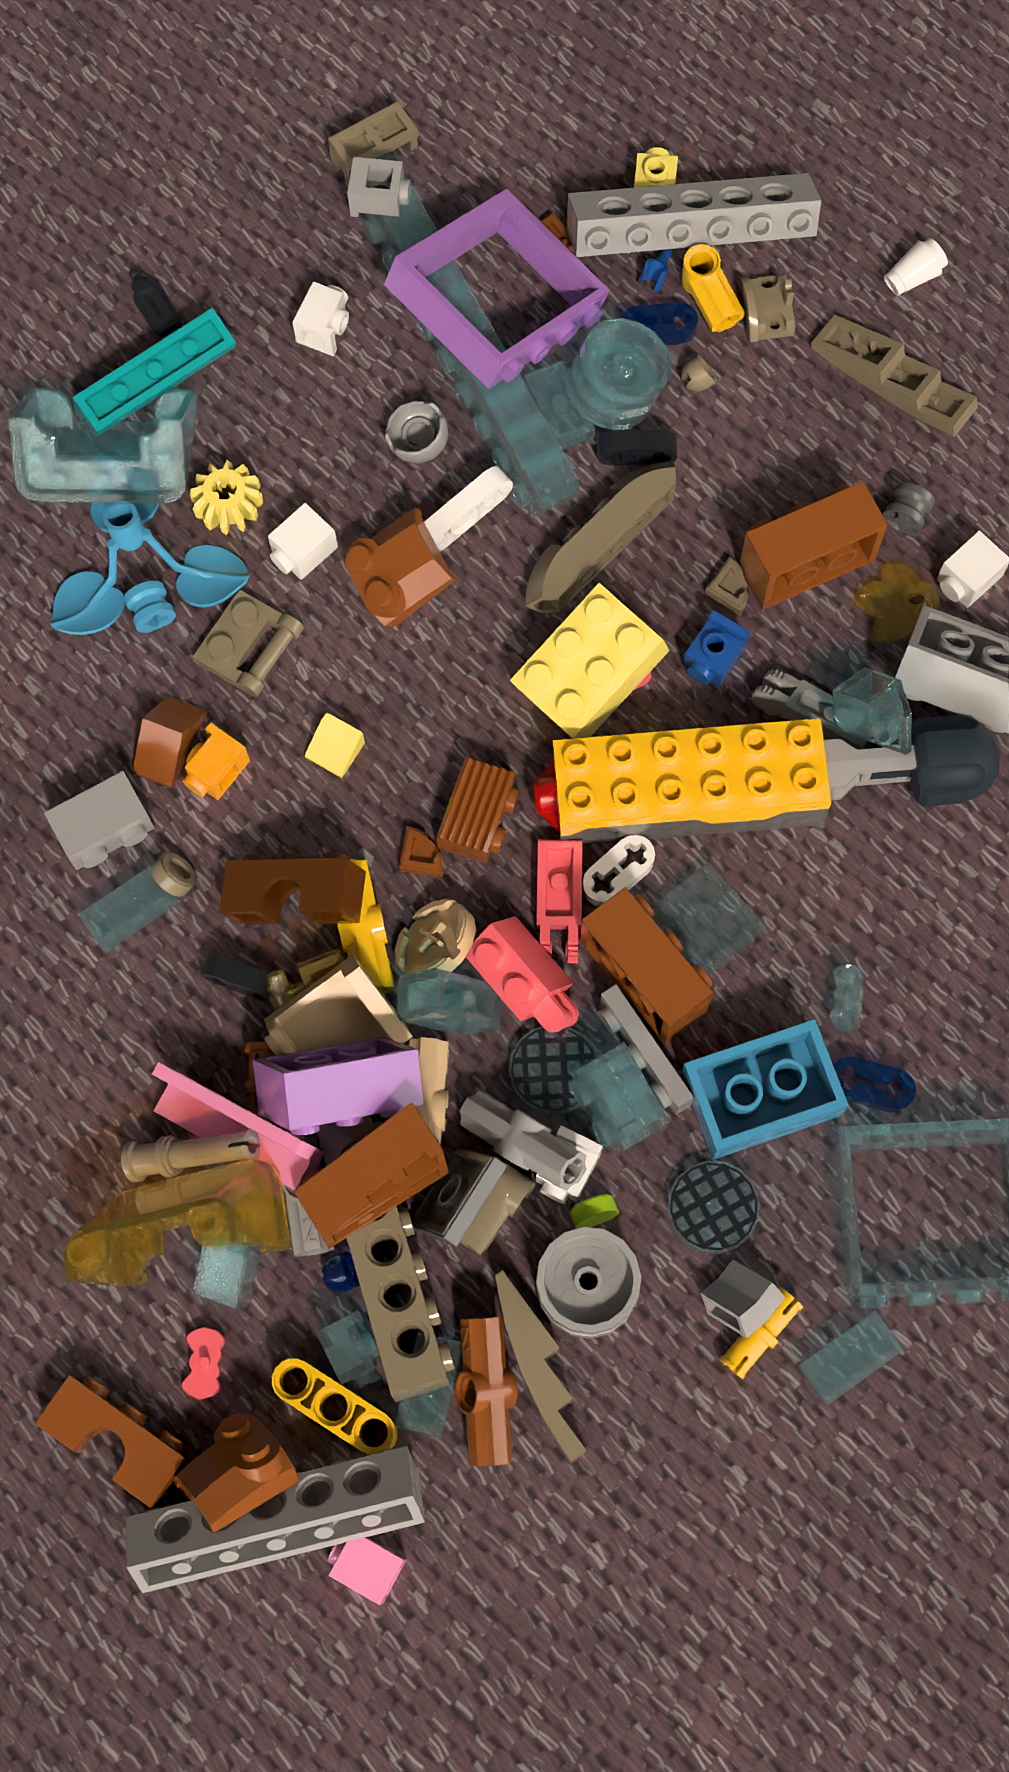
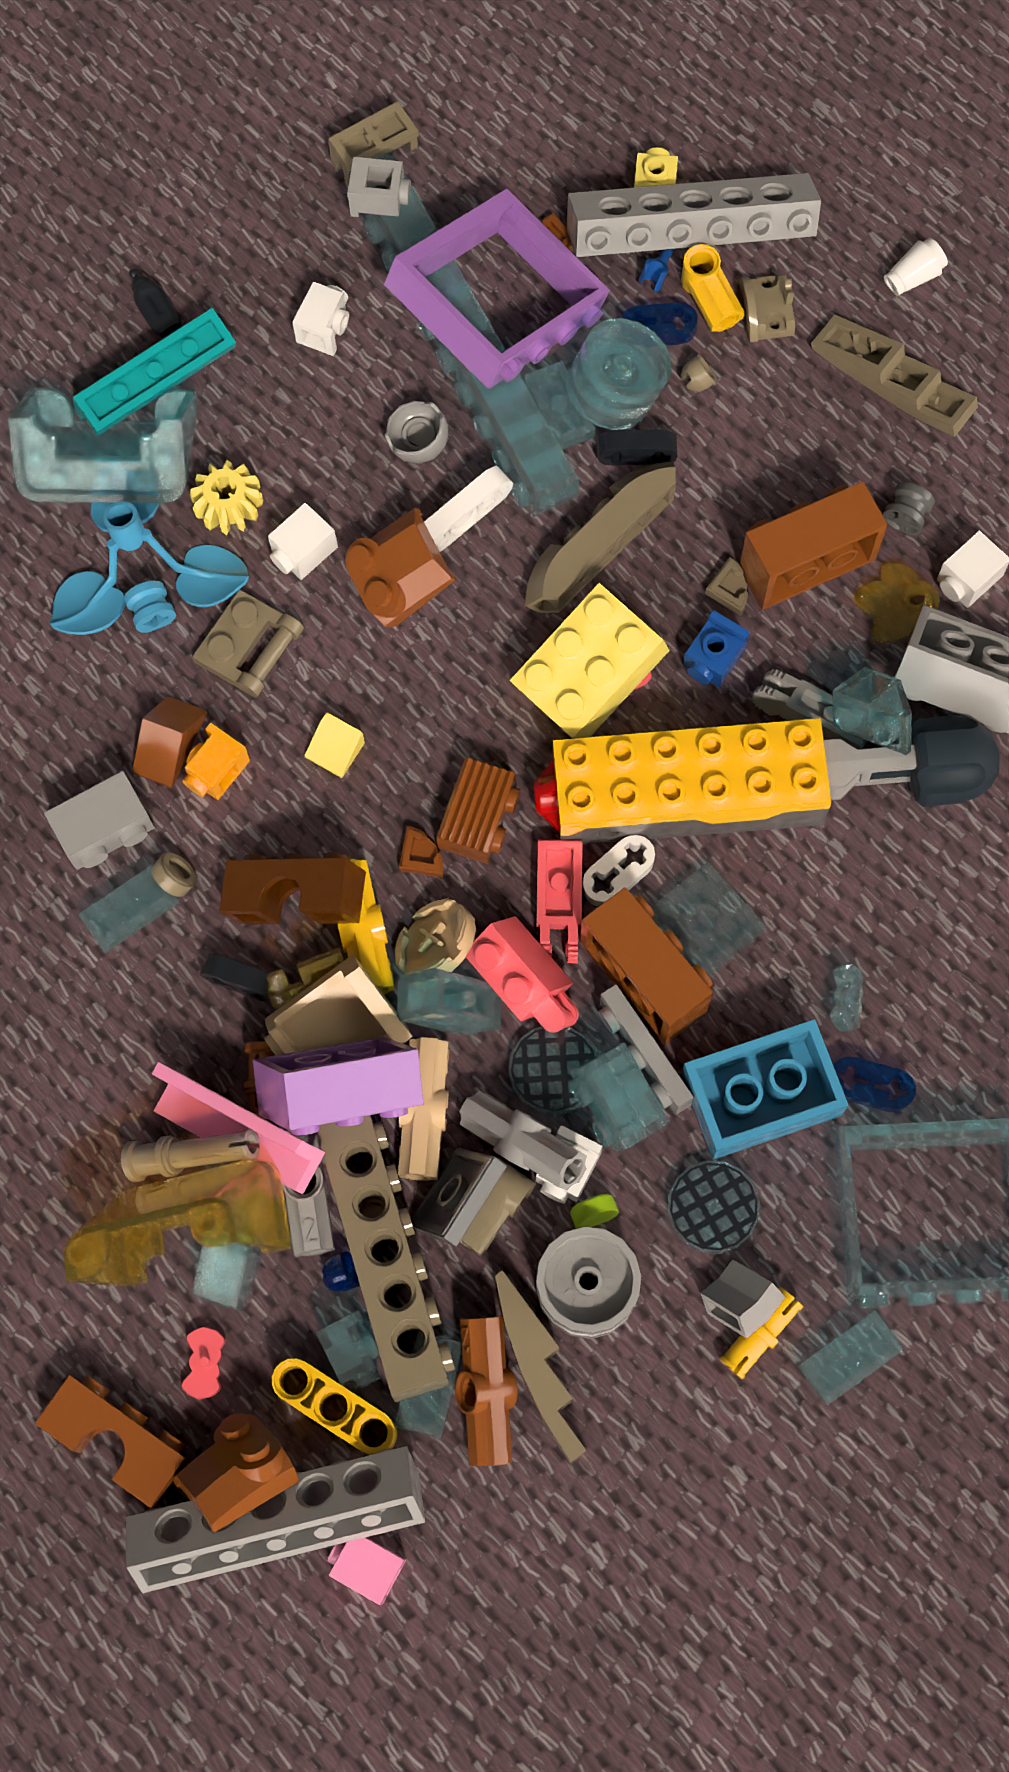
dark orange wedge [294,1102,449,1249] -> none

